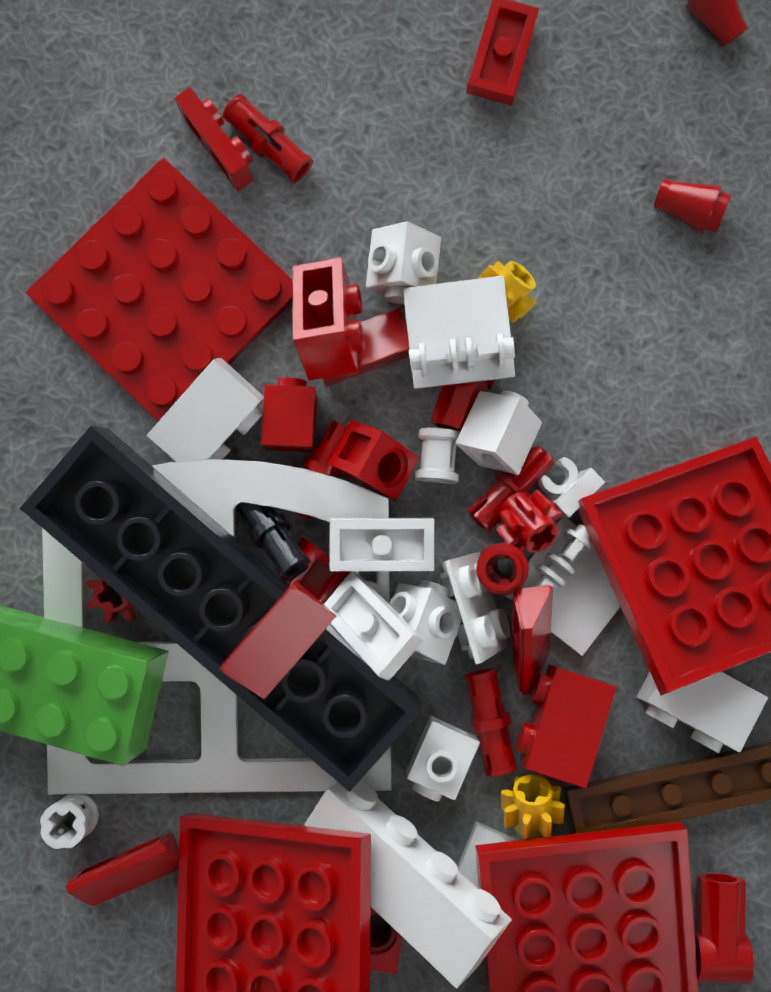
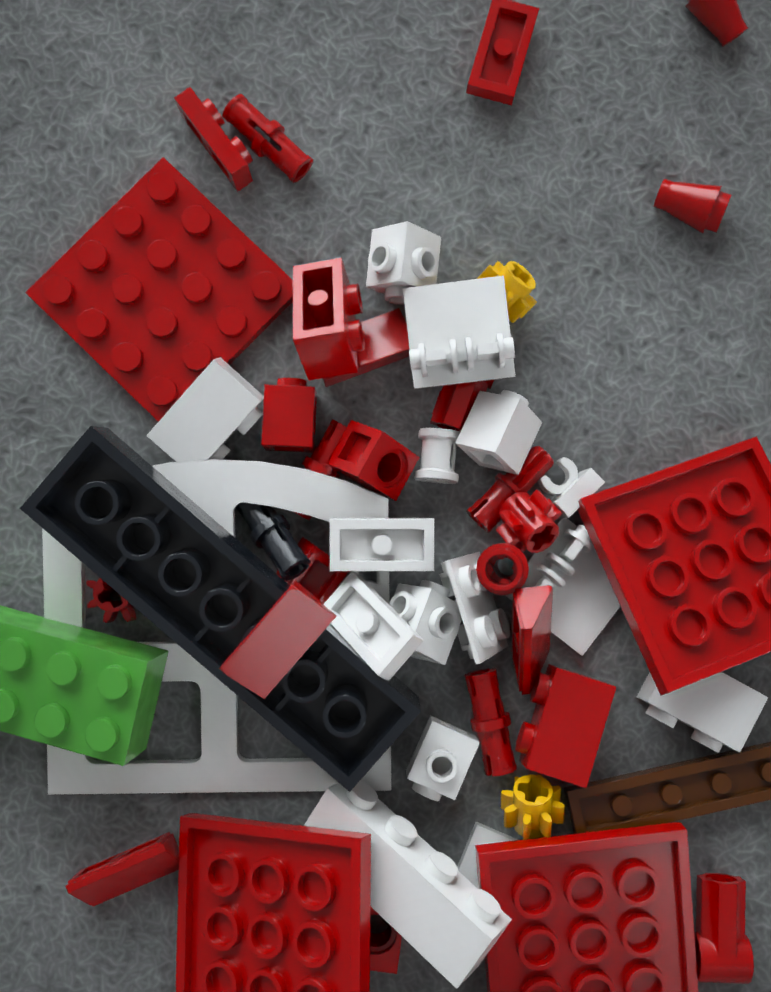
white bush [40,794,99,849] -> none

